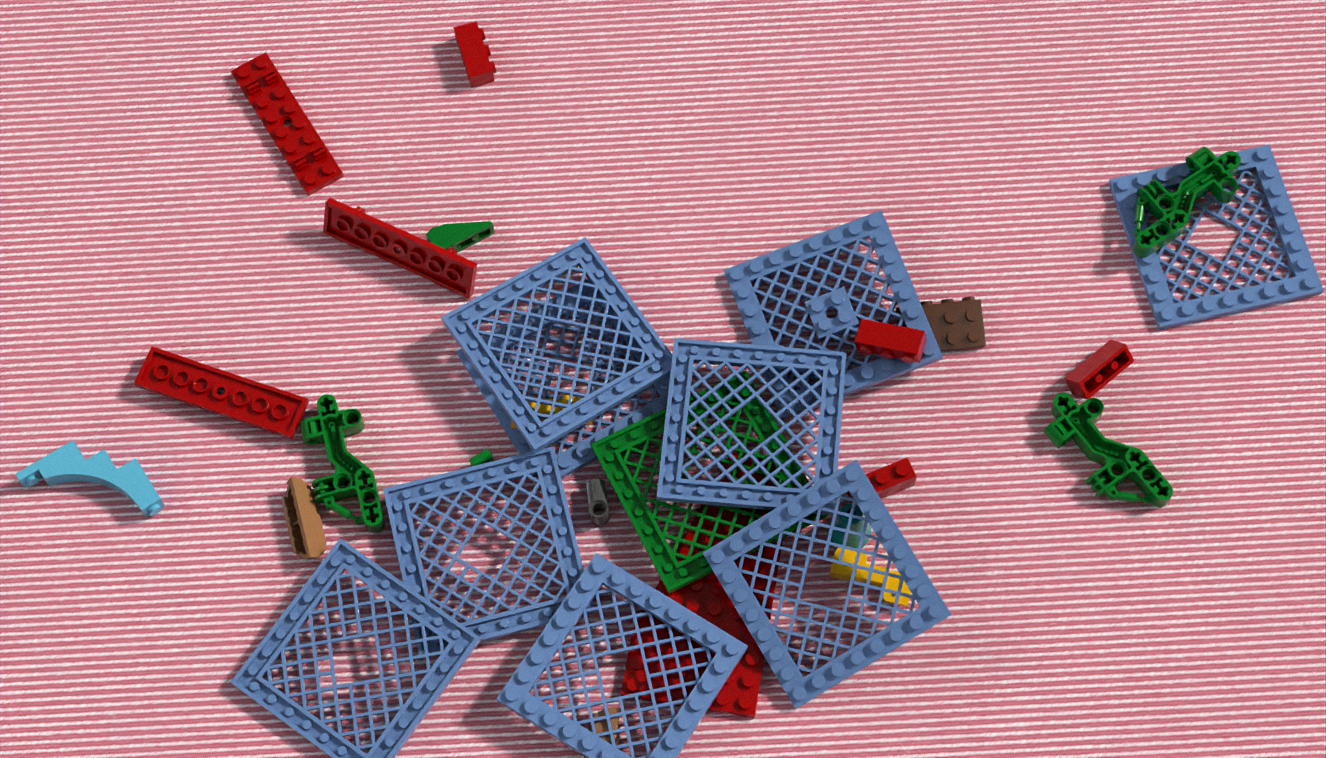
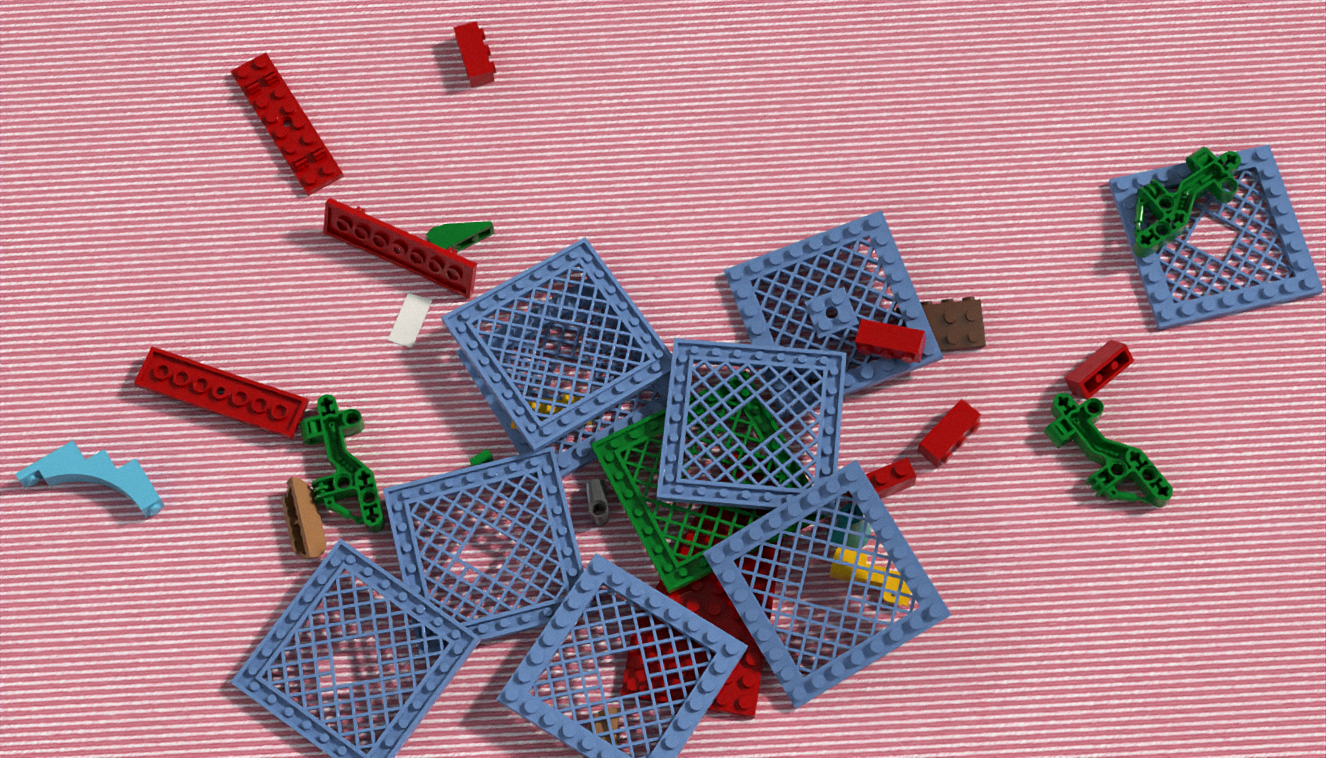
none -> white sticker [388,293,432,348]
none -> red brick [917,398,982,467]

